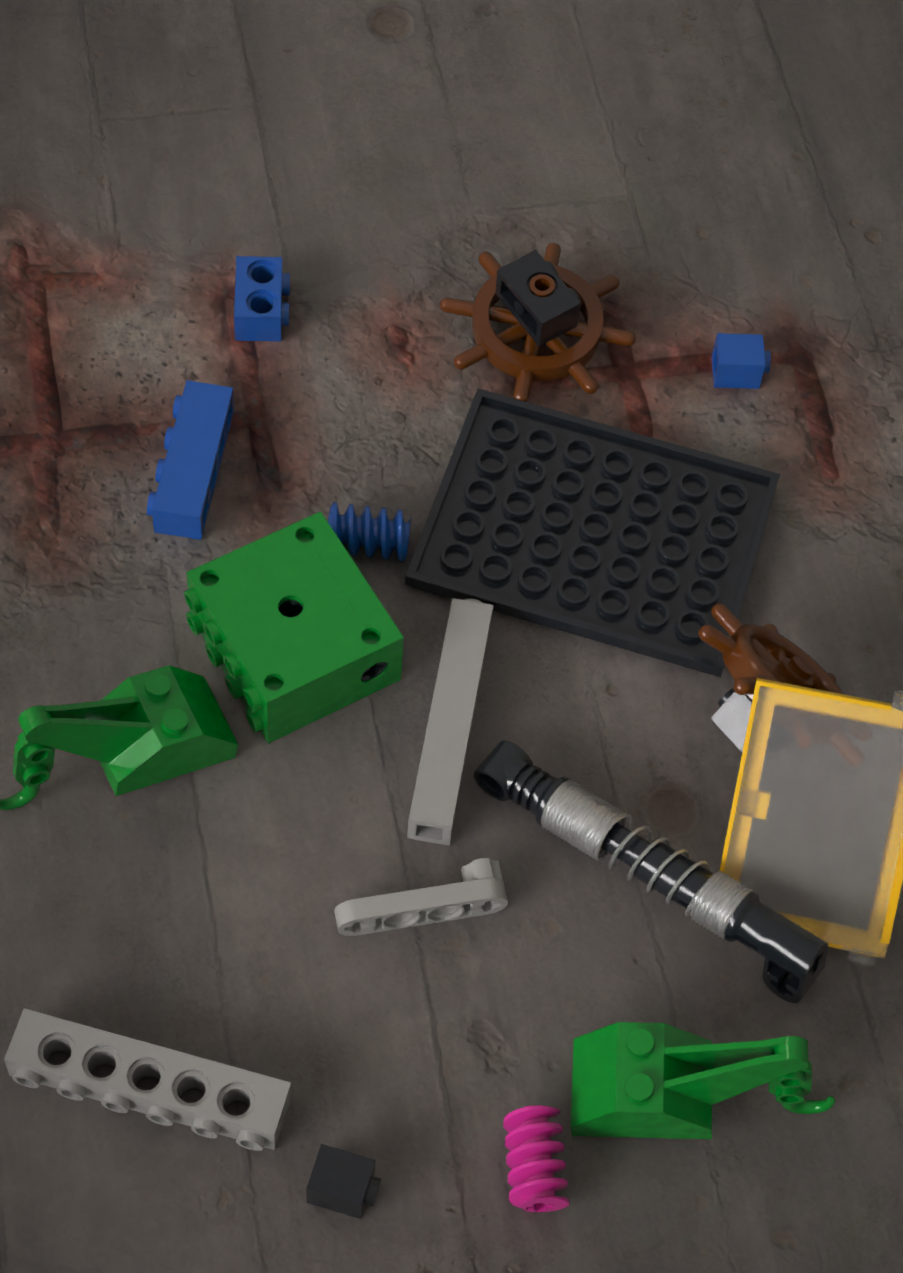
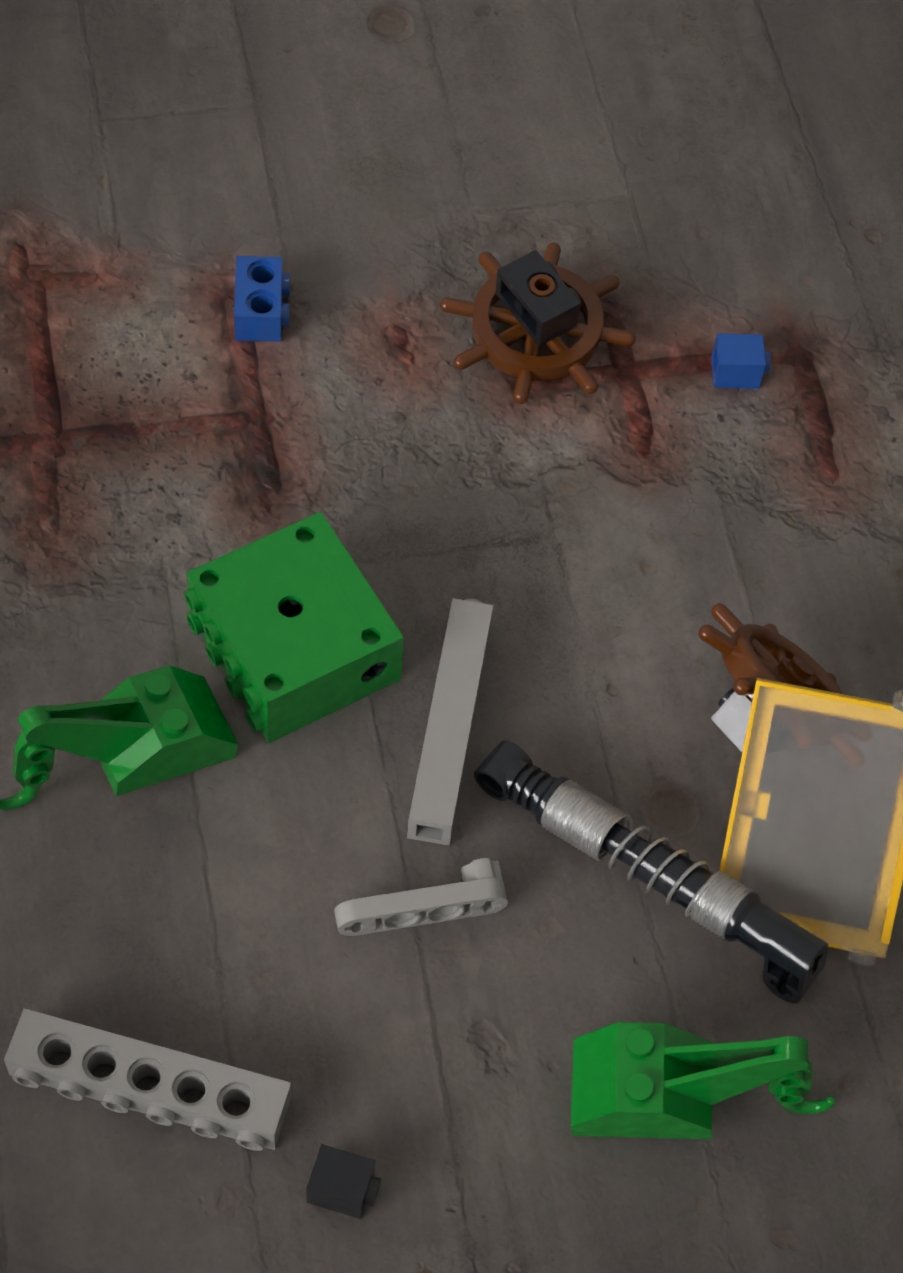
blue brick [147,380,234,540] -> none
blue piece [328,502,412,562] -> none
black plate [405,388,780,678] -> none
dark pink piece [503,1105,570,1212] -> none

